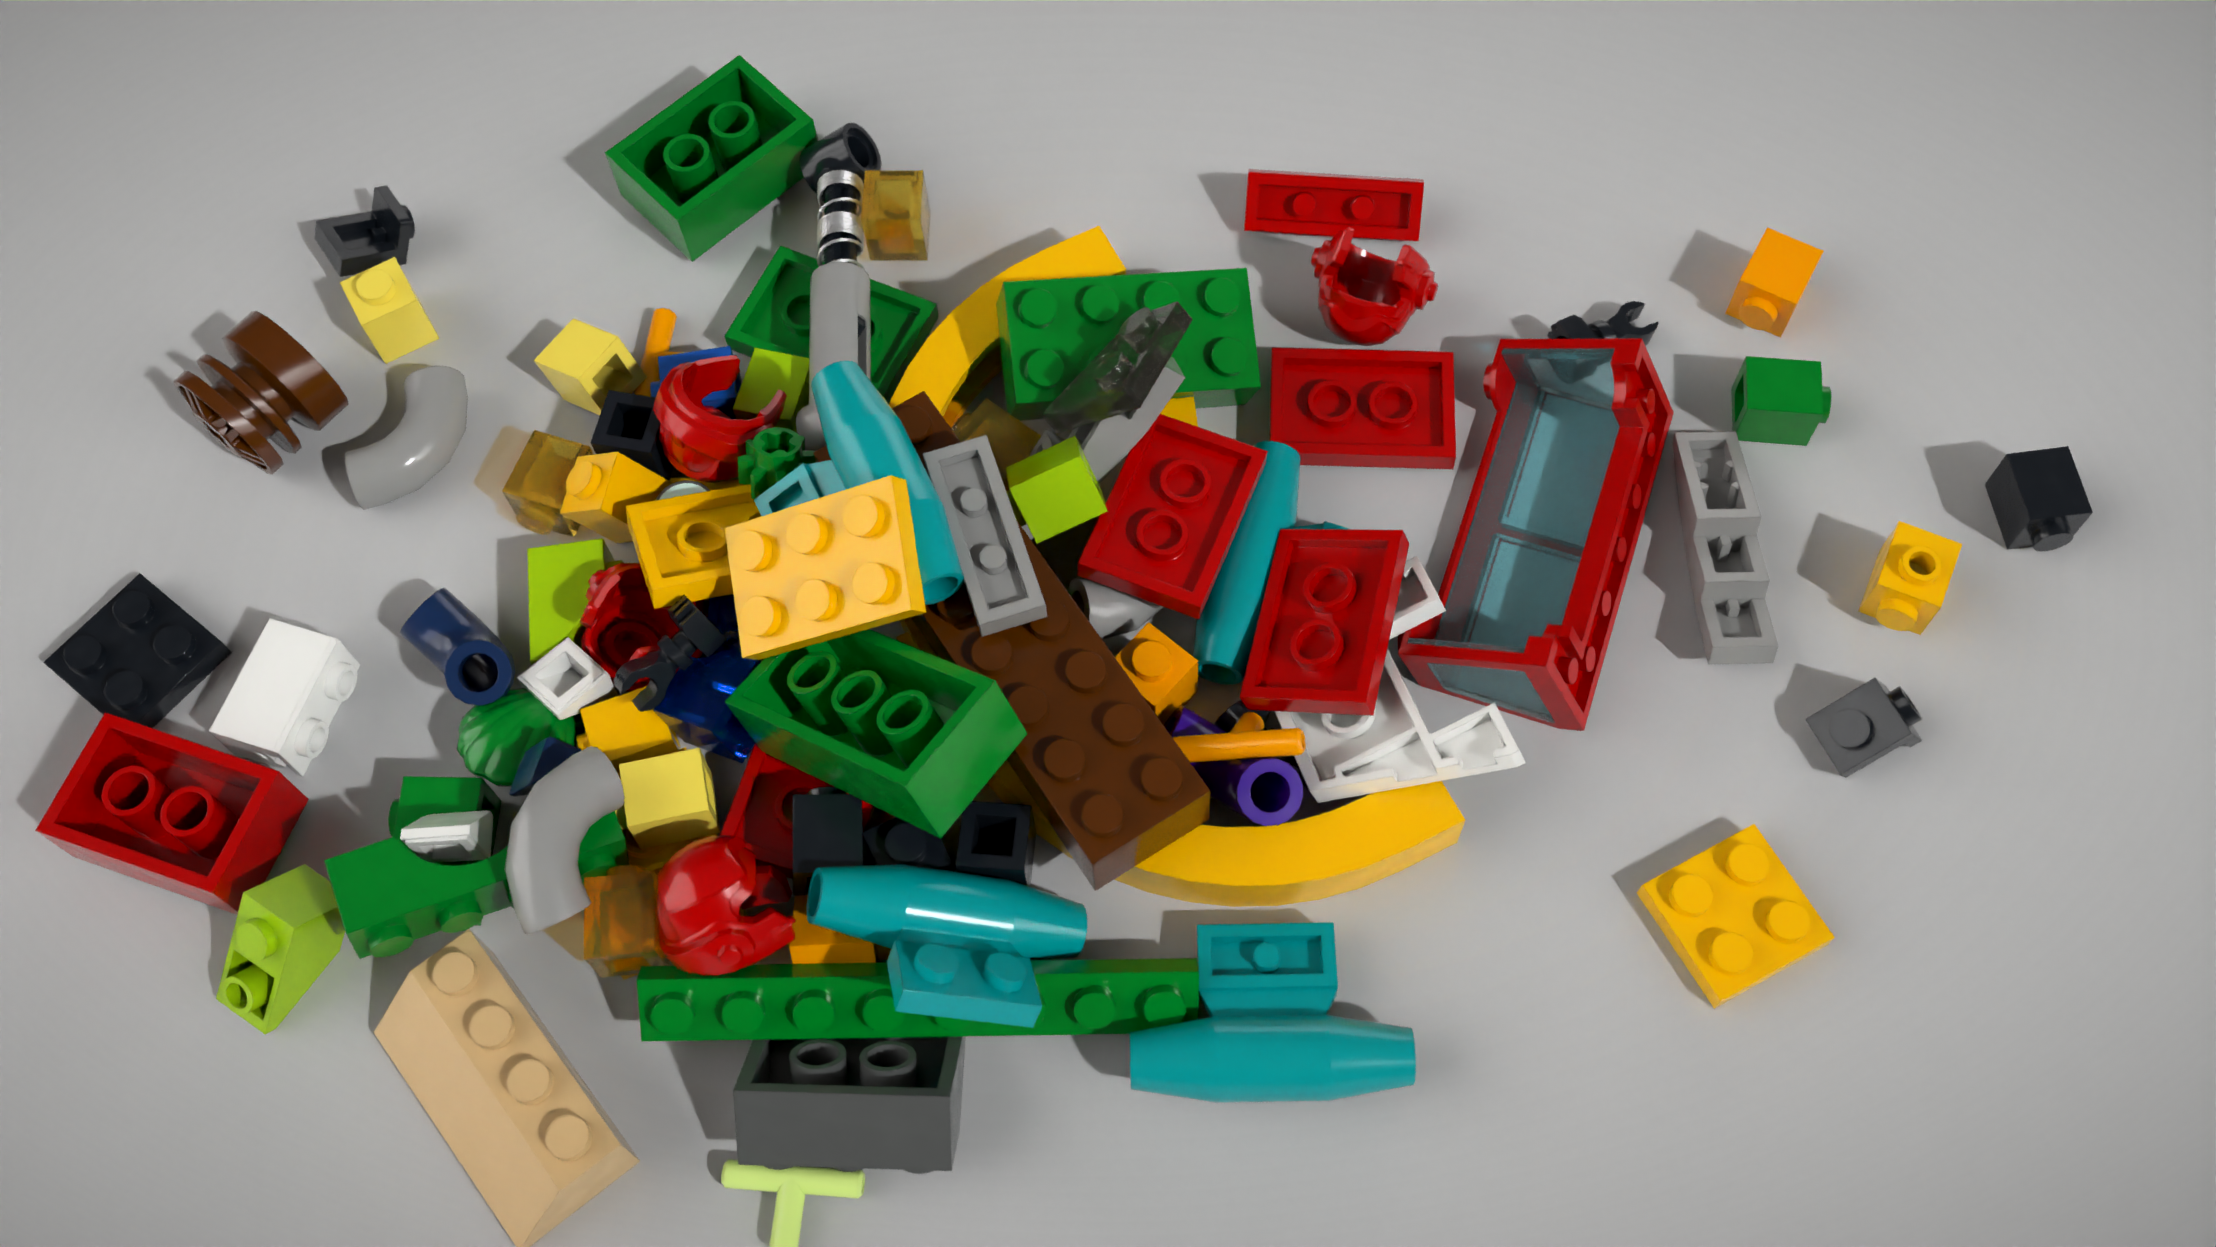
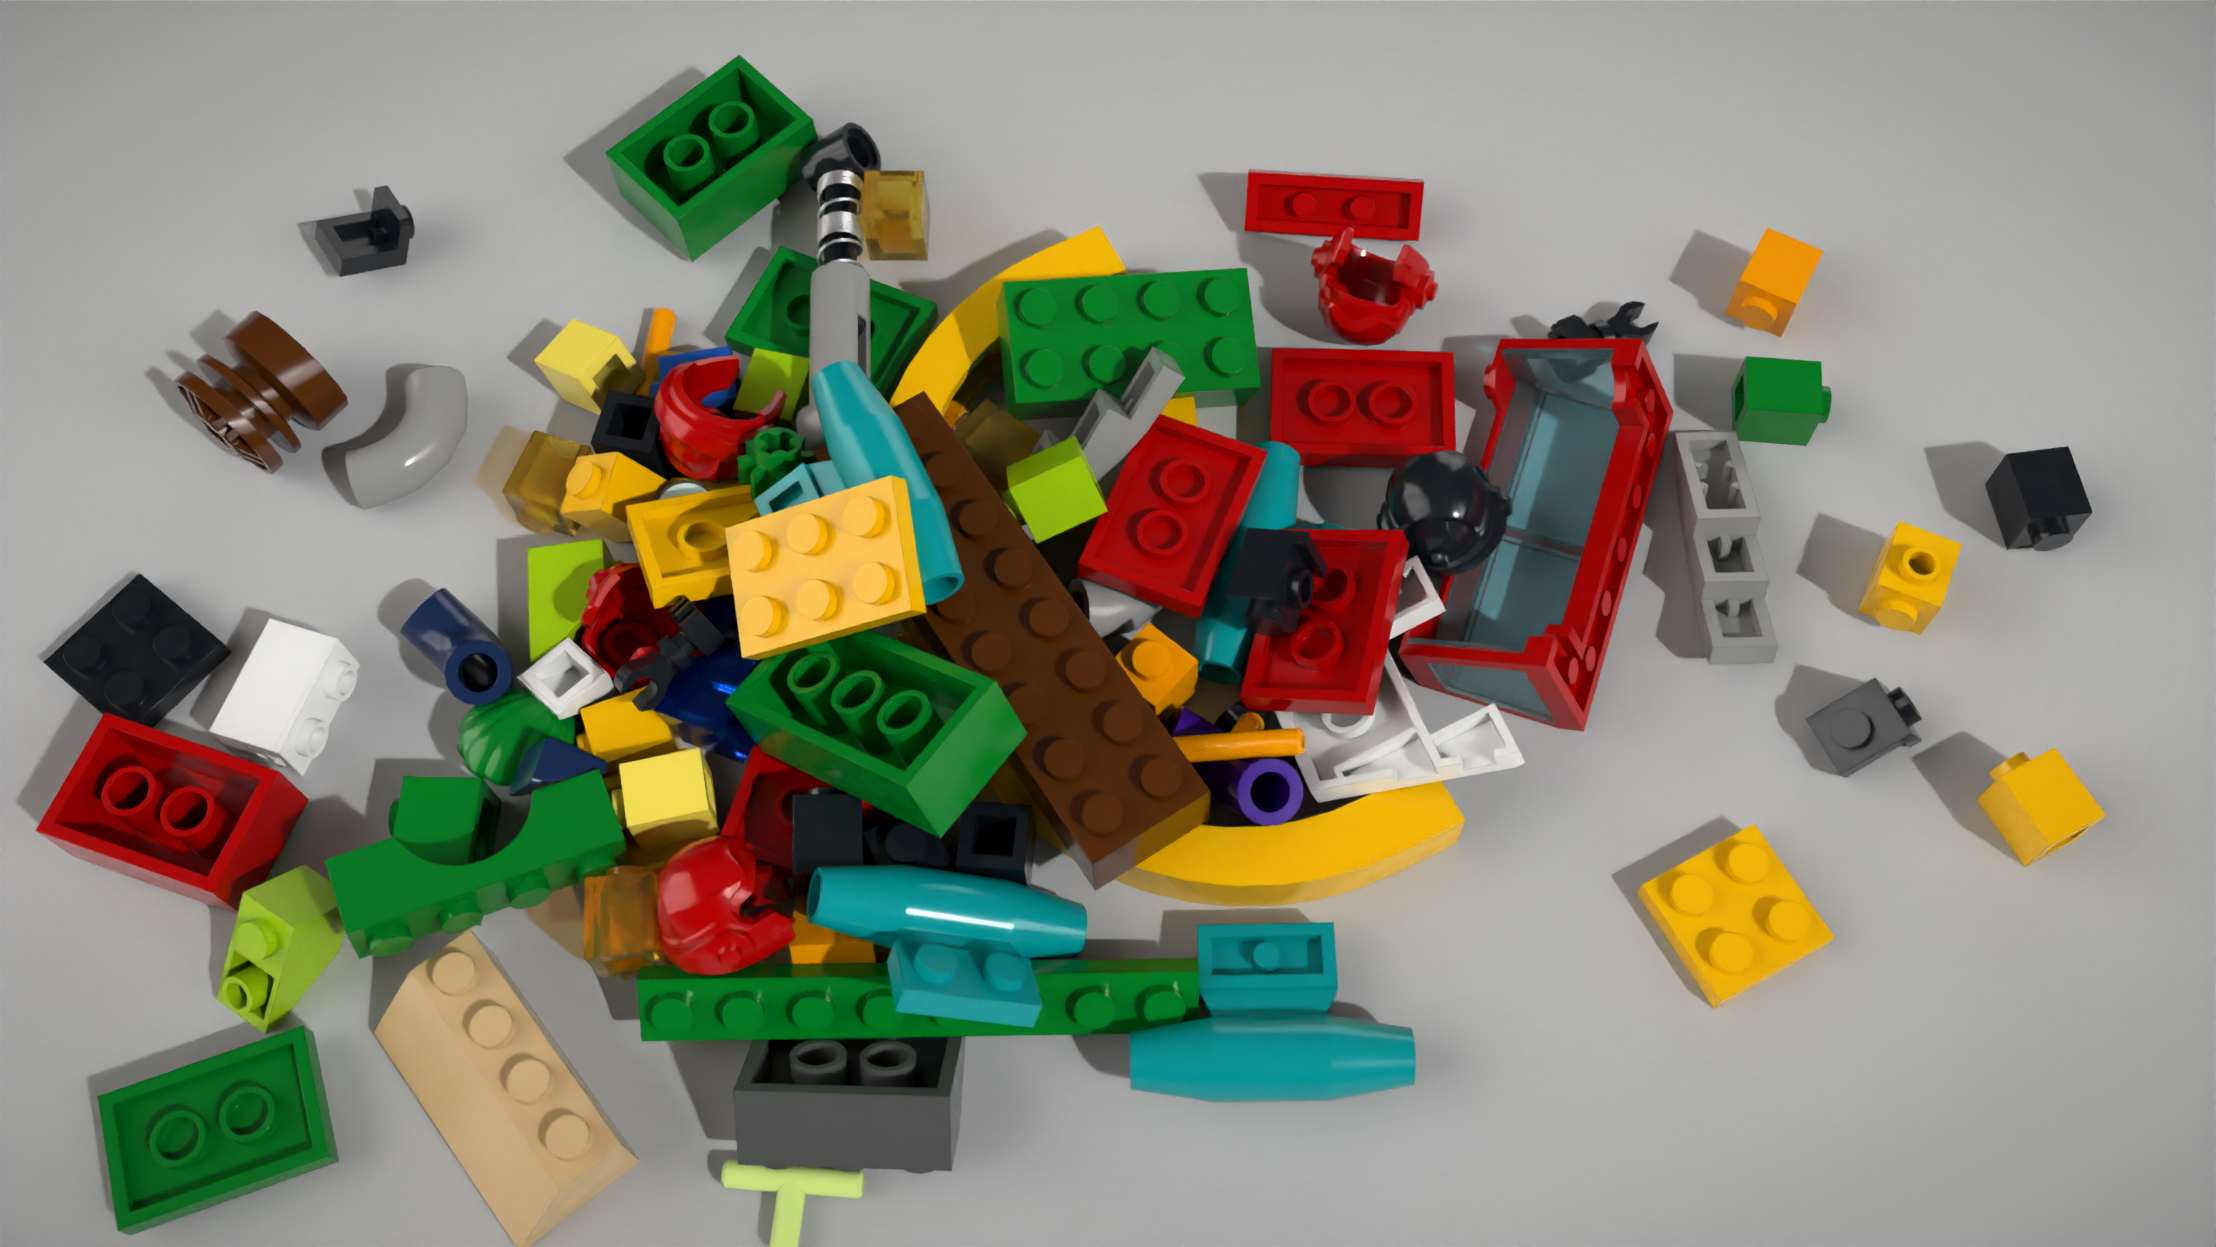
light yellow brick [340,257,440,364] -> none
white slope [400,810,493,863] -> none
light grey cylinder [505,746,625,934] -> none
light grey plate [923,435,1047,637] -> none
clear smoke wing [1042,301,1193,434] -> none
none -> green plate [97,1025,339,1235]
none -> black brick [1226,528,1328,636]
none -> black helmet [1376,450,1513,577]
none -> yellow brick [1976,747,2106,867]

